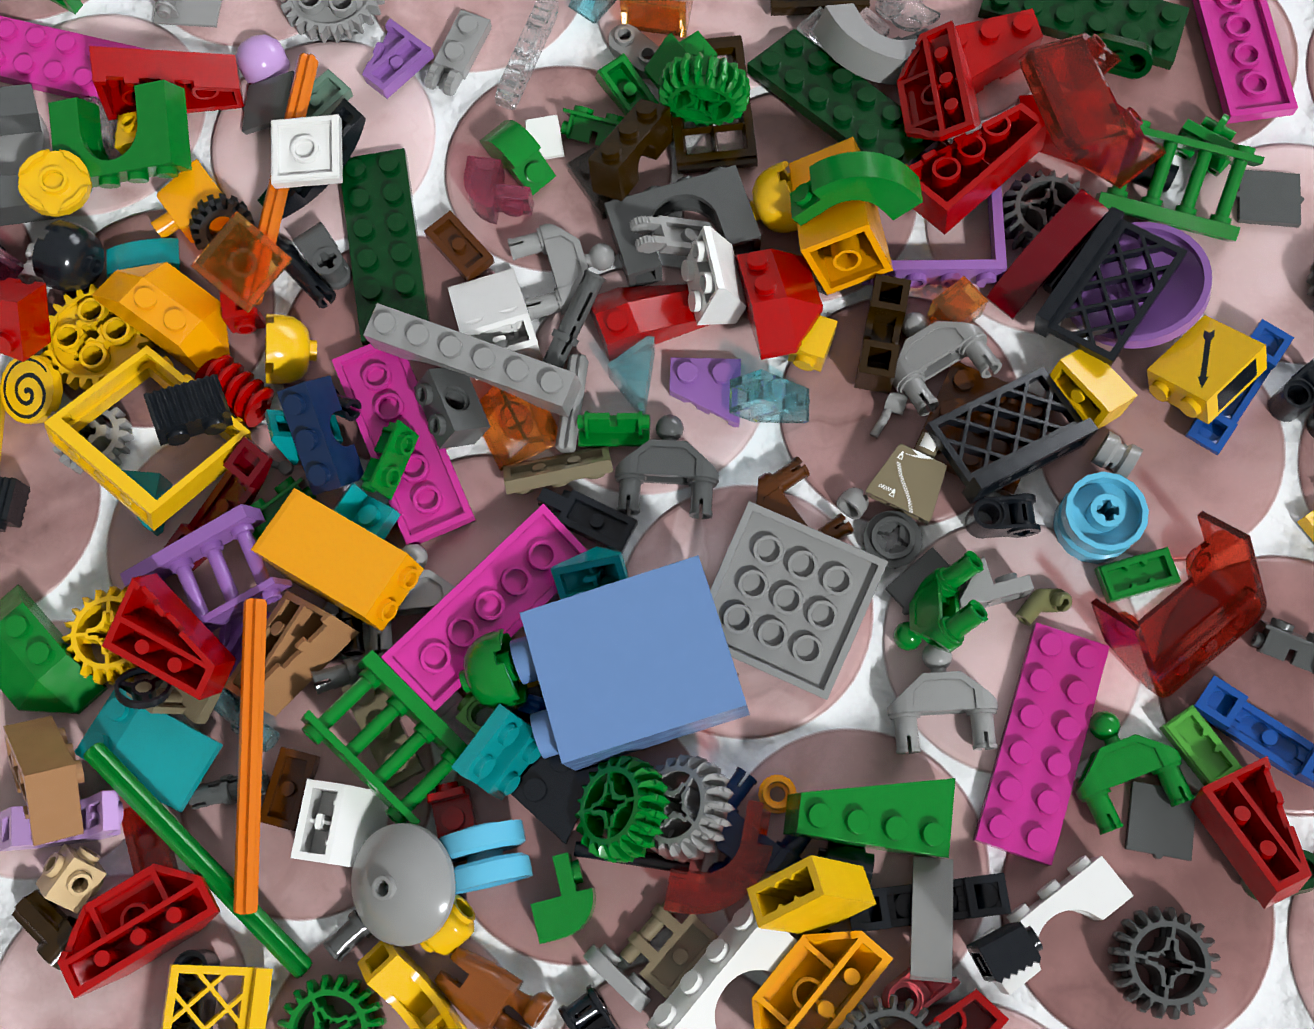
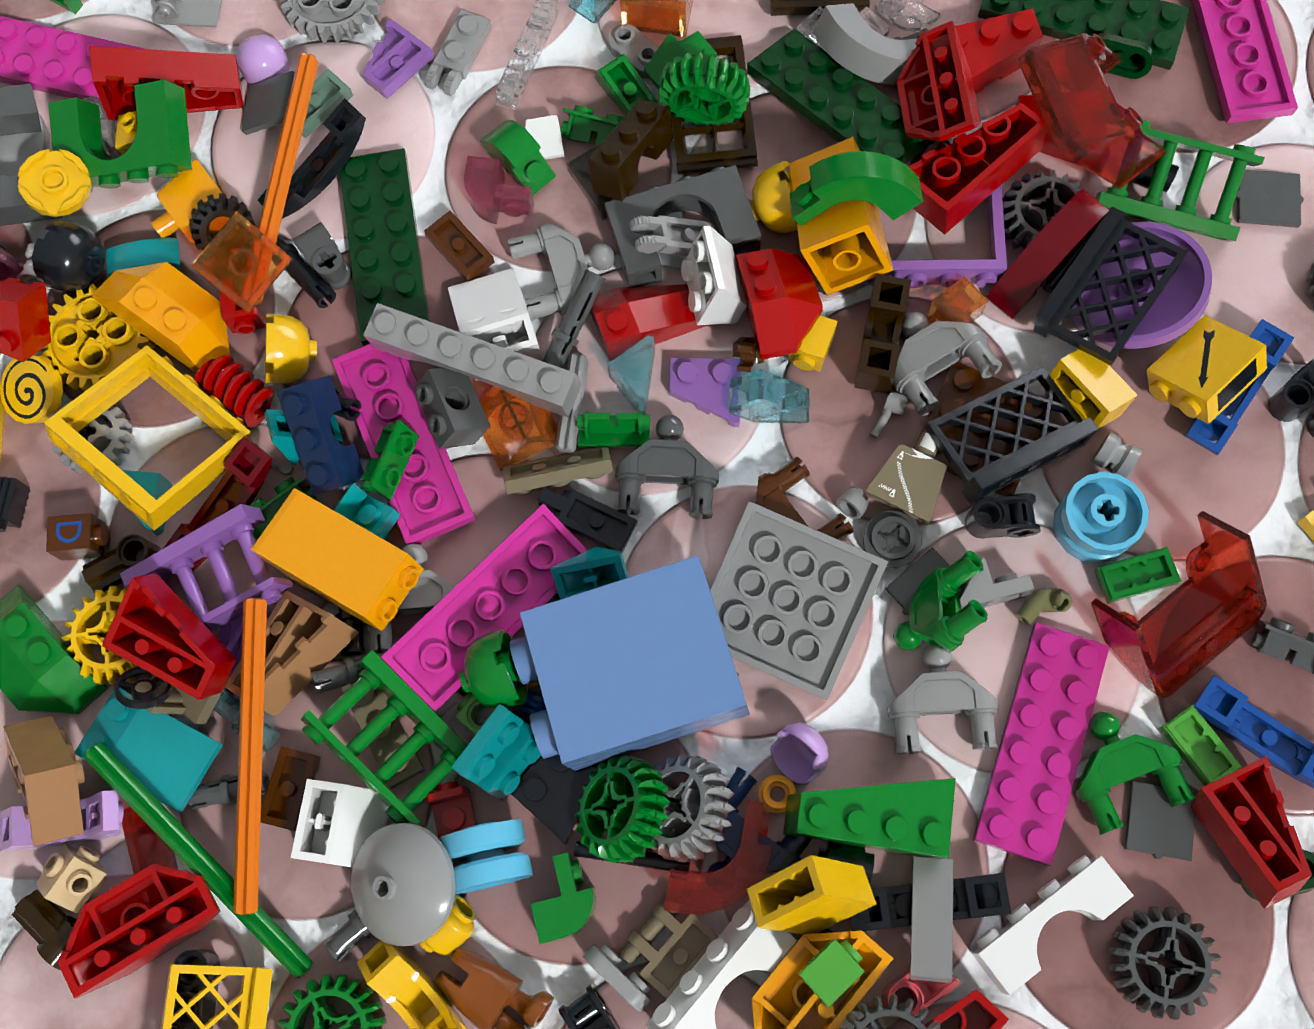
black brick [143,374,233,446] -> none
white plate [271,114,343,189] -> none
black brick [966,921,1043,983] -> none
green hips [1175,113,1237,177] -> none
none -> reddish brown brick [46,513,109,561]
none -> dark brown piece [82,534,161,593]
none -> reddish brown plate [733,337,769,372]
none -> lavender hair [770,722,829,785]
none -> bright green brick [797,939,865,1007]

